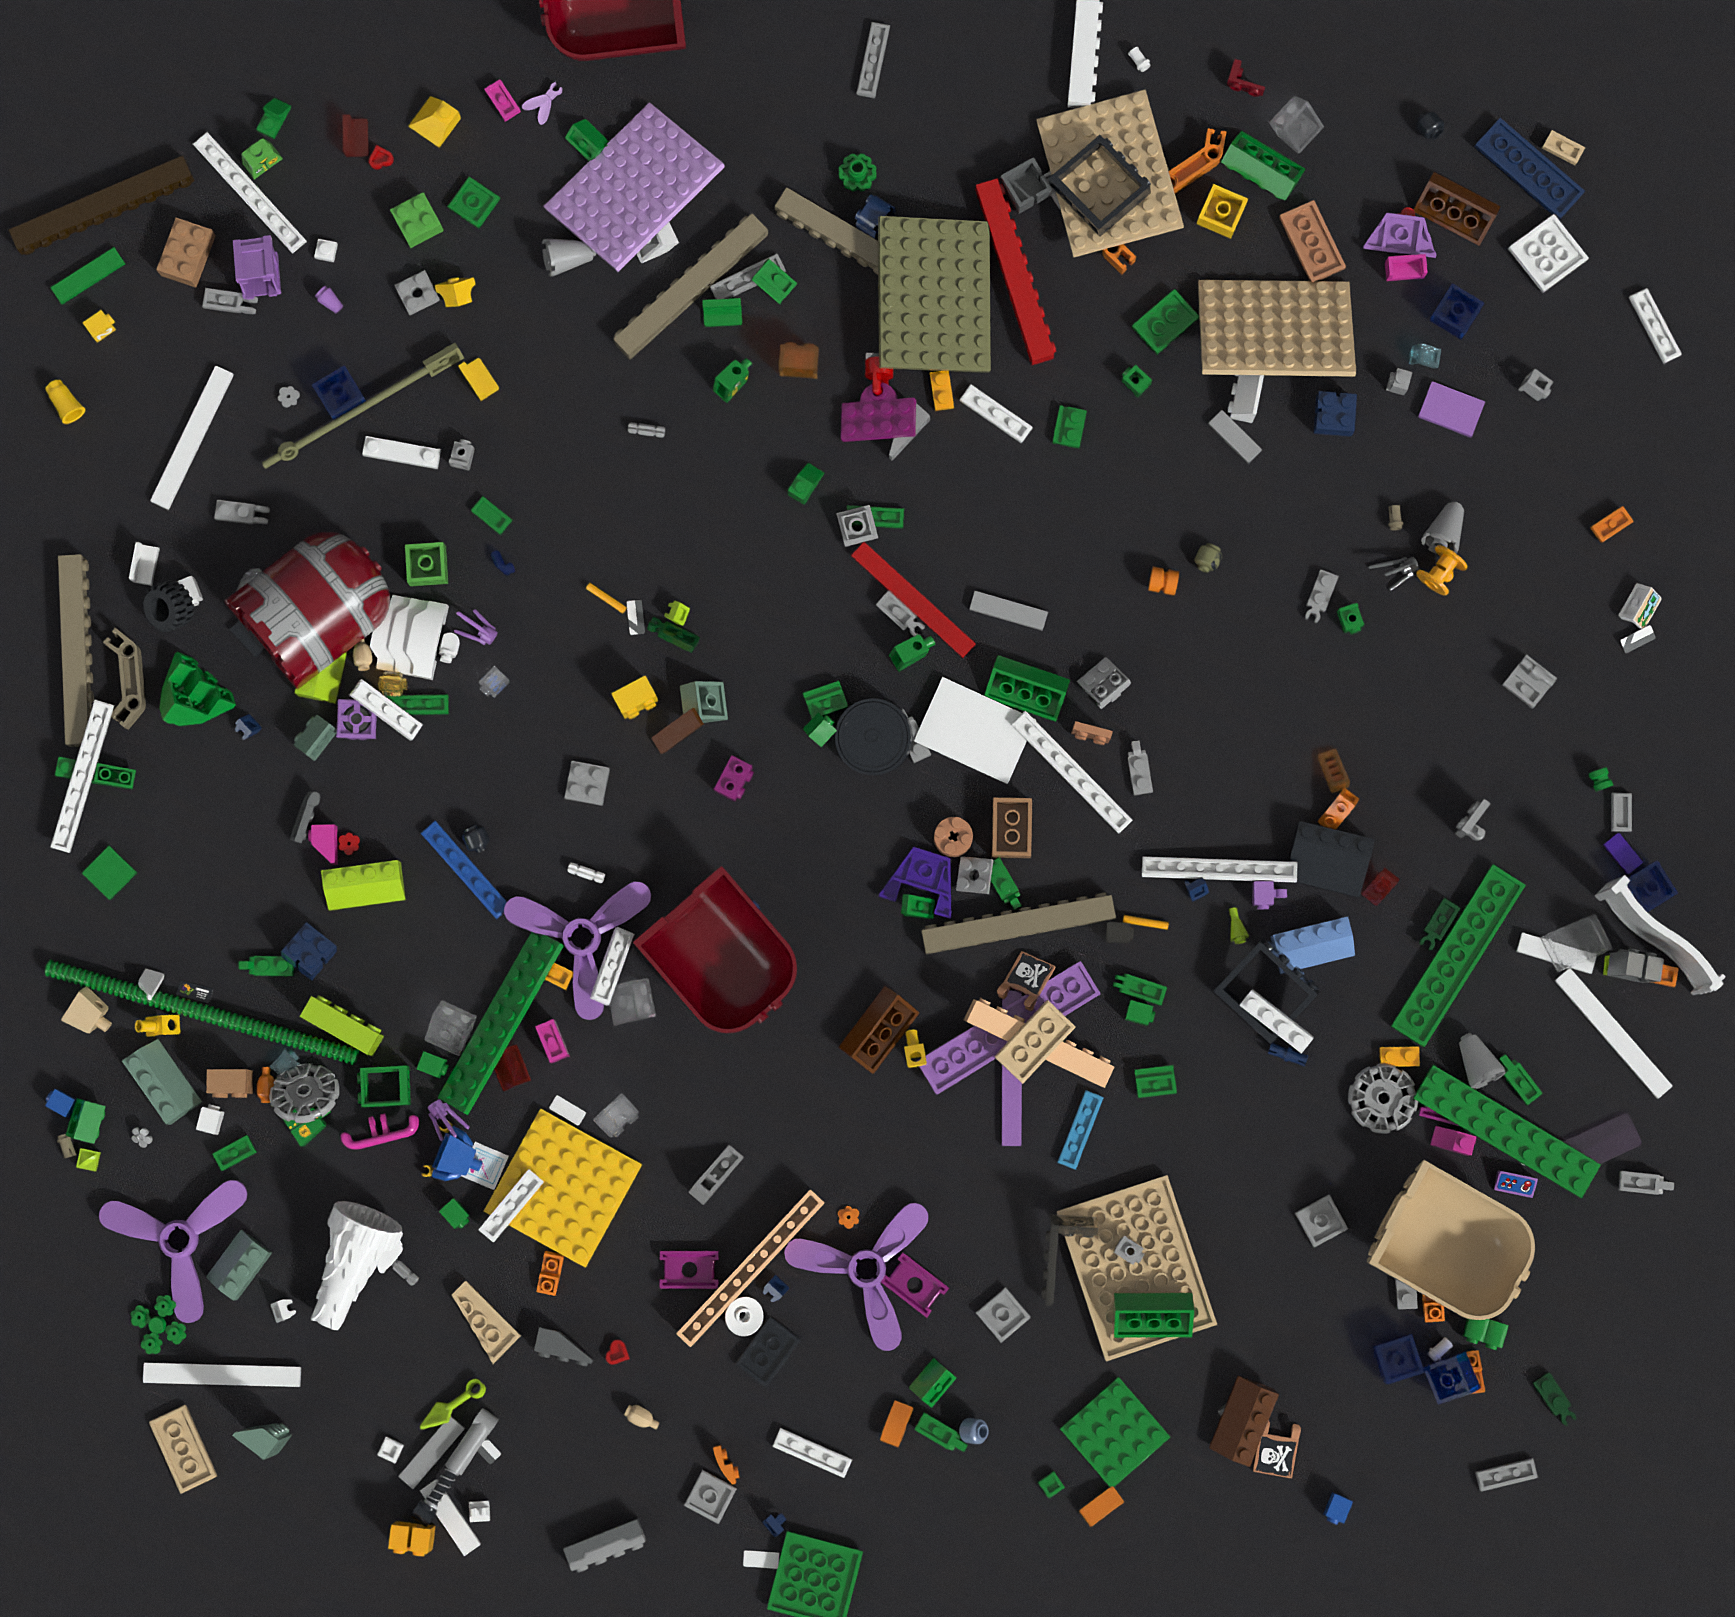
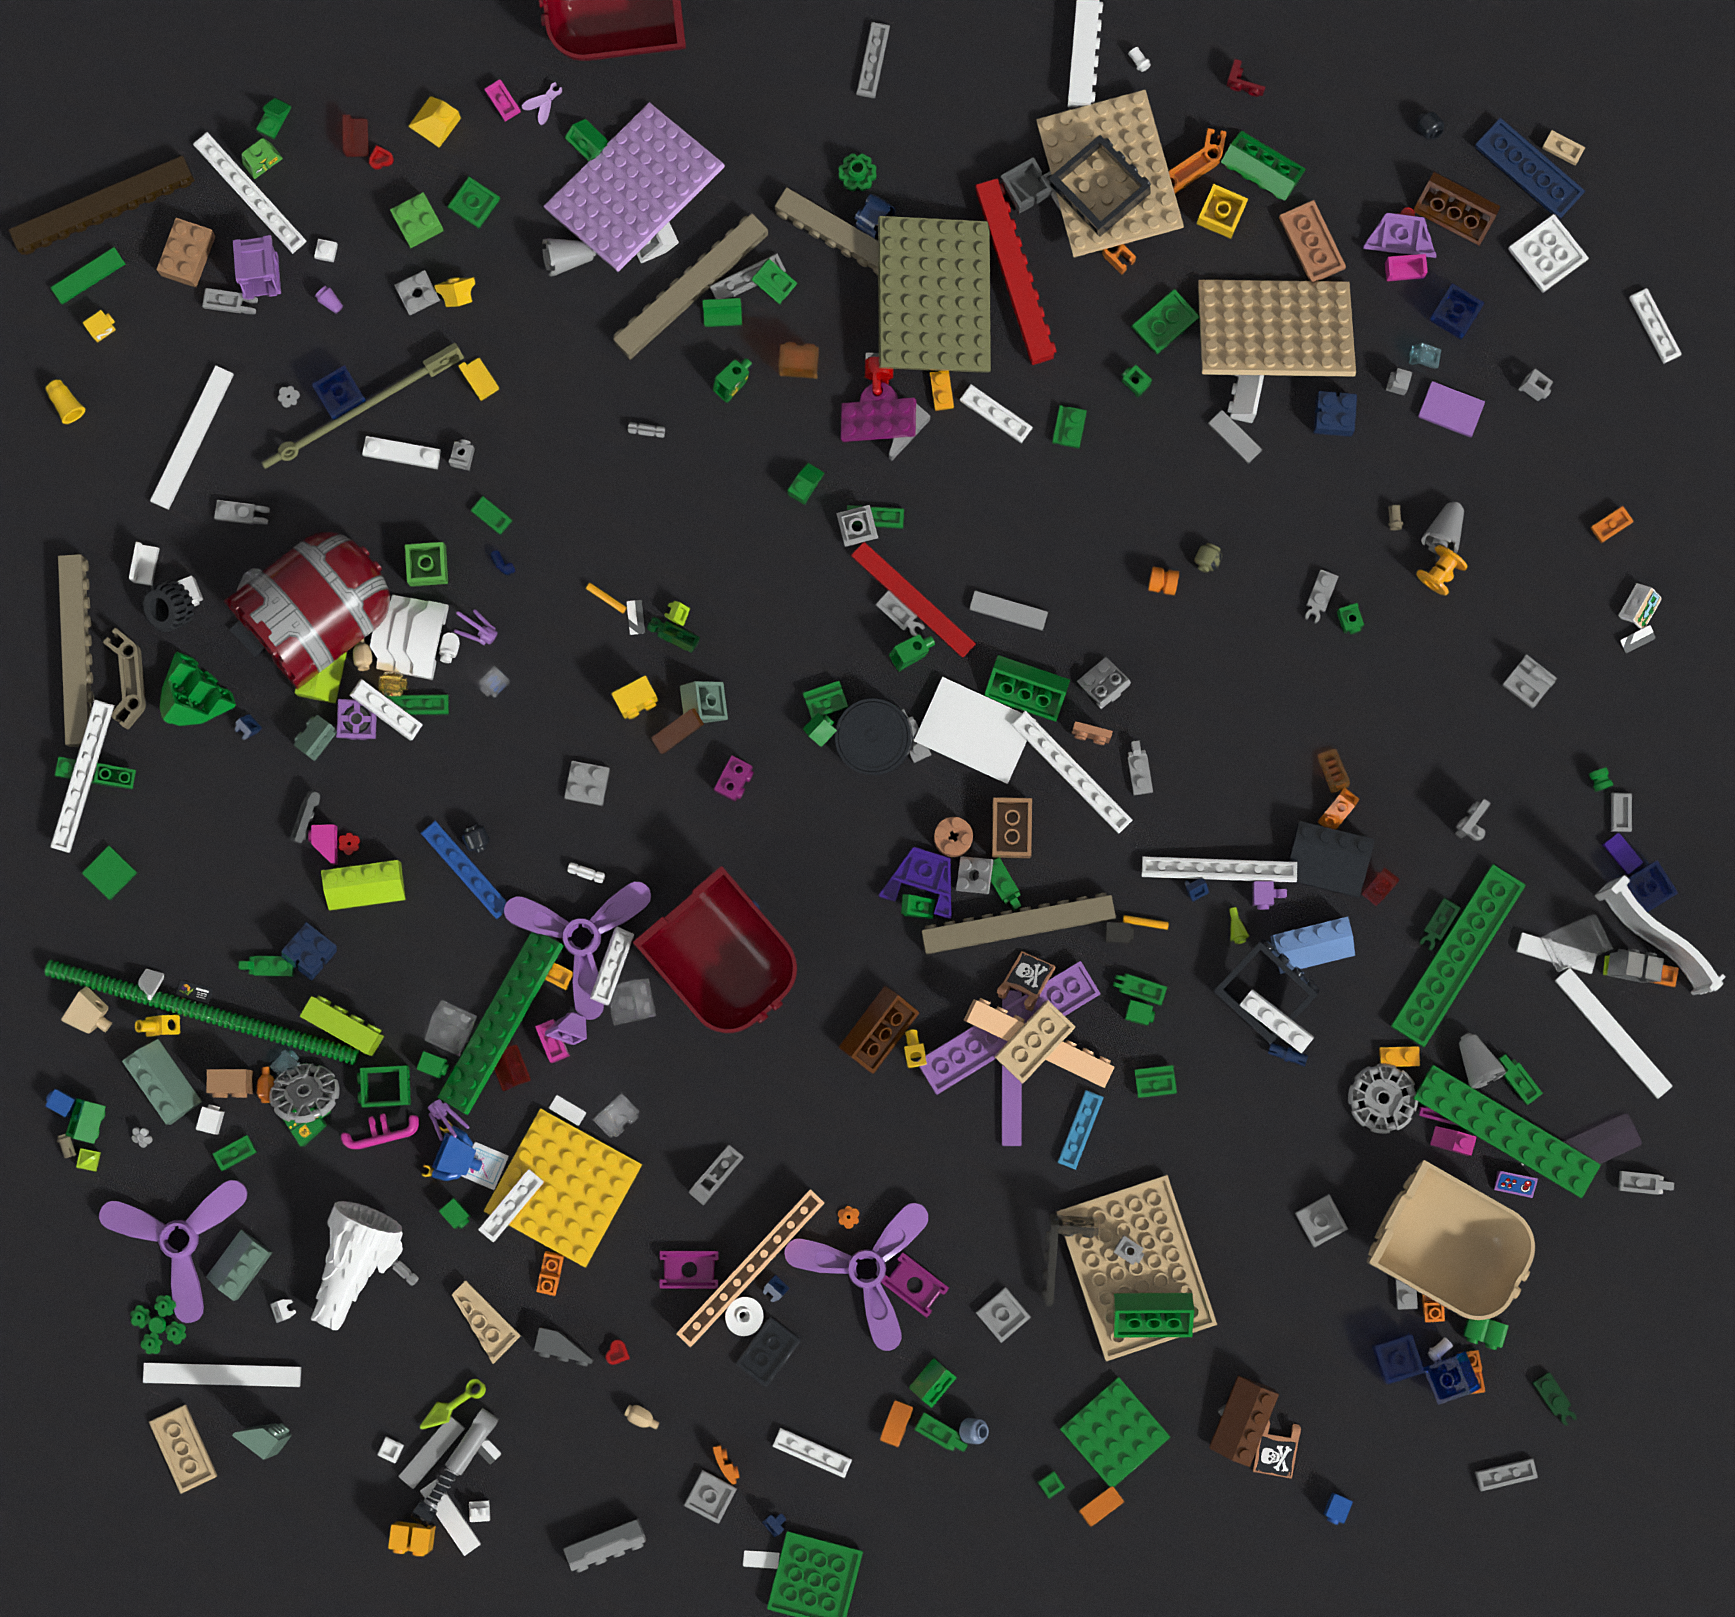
clear slope [1269,96,1324,153] -> none
dark grey plant [1368,556,1419,591] -> none
none -> medium lavender slope [545,1012,587,1045]

